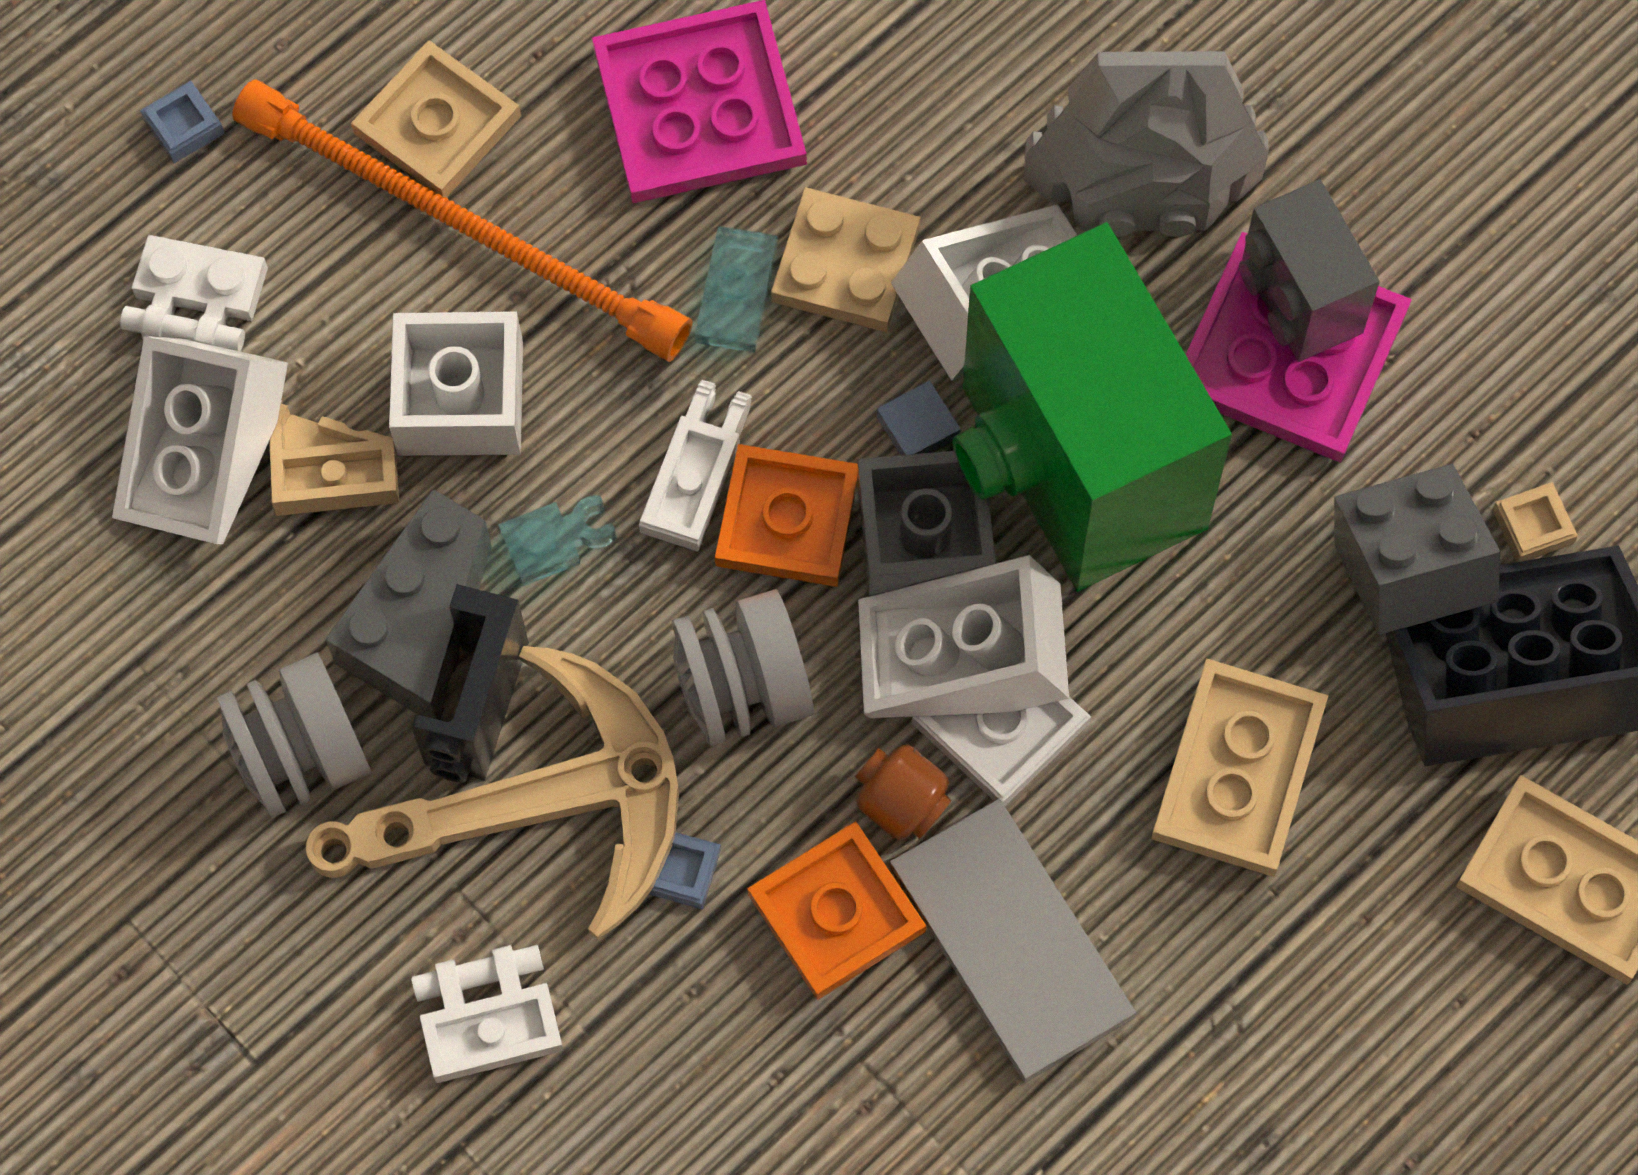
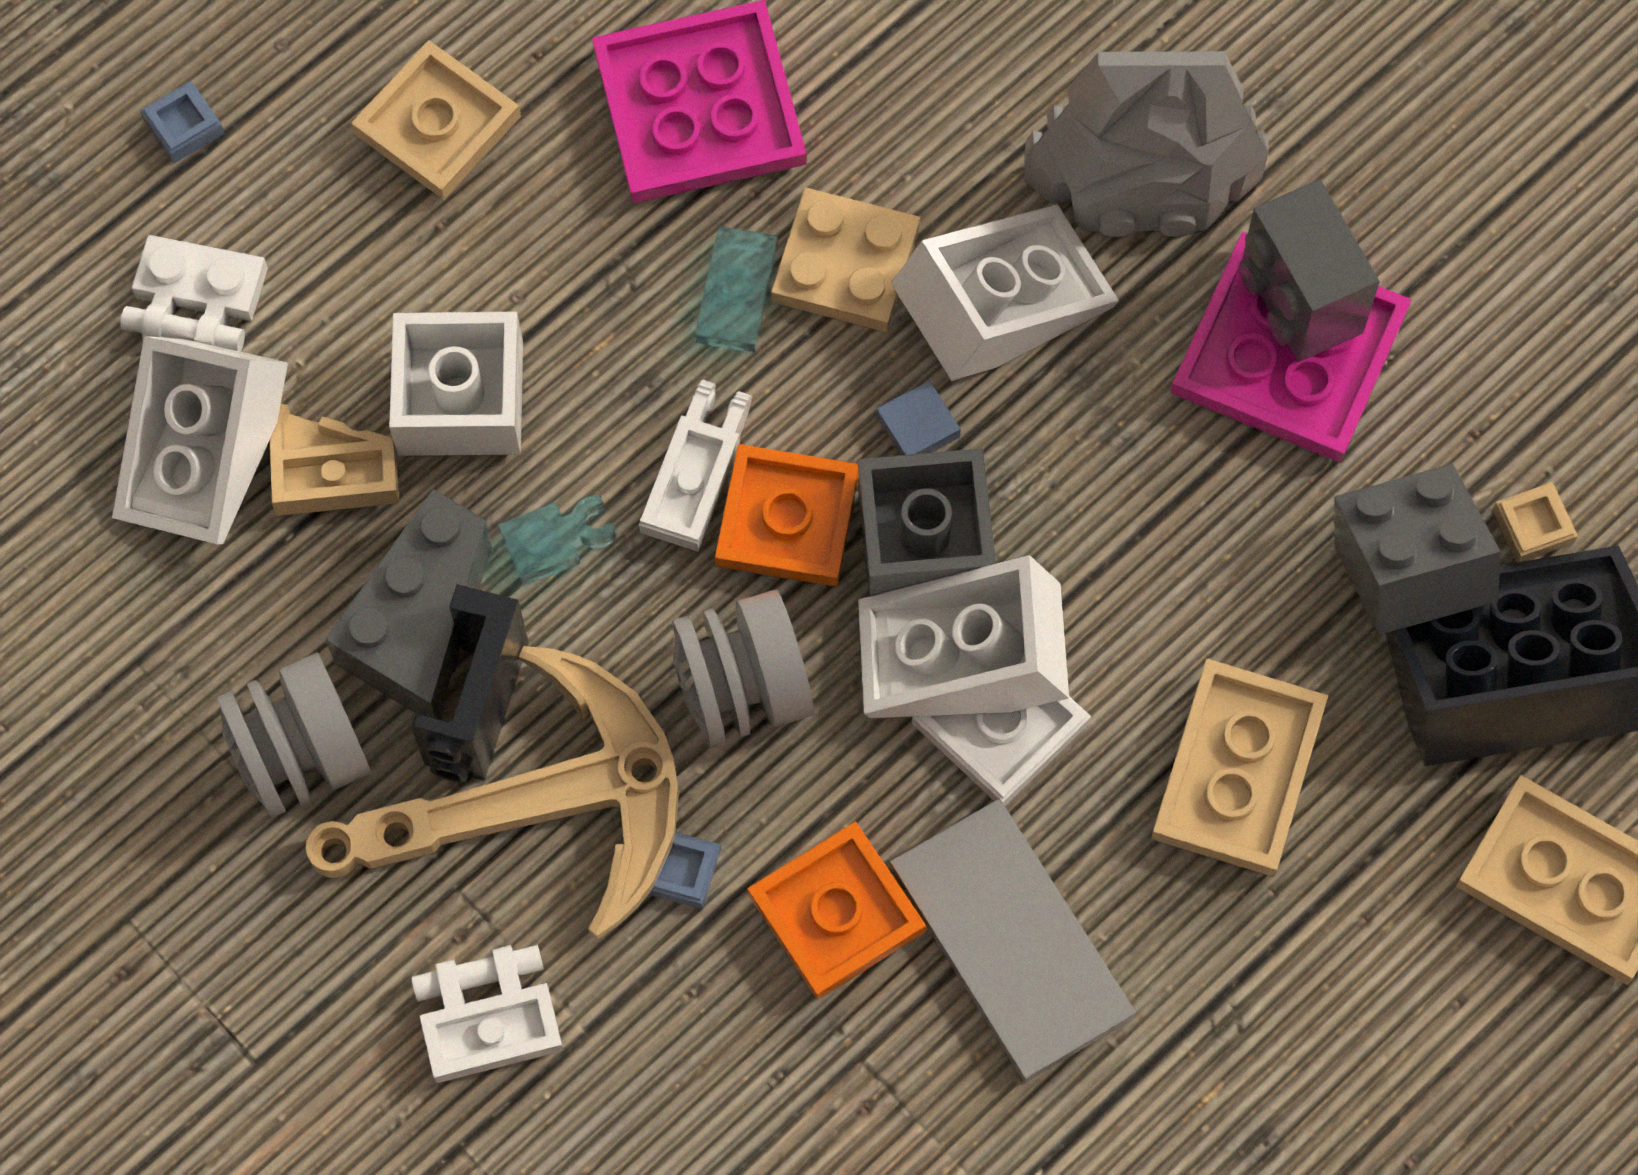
orange hose [232,79,693,362] -> none
dark orange head [855,745,952,839] -> none
green brick [953,222,1232,592] -> none

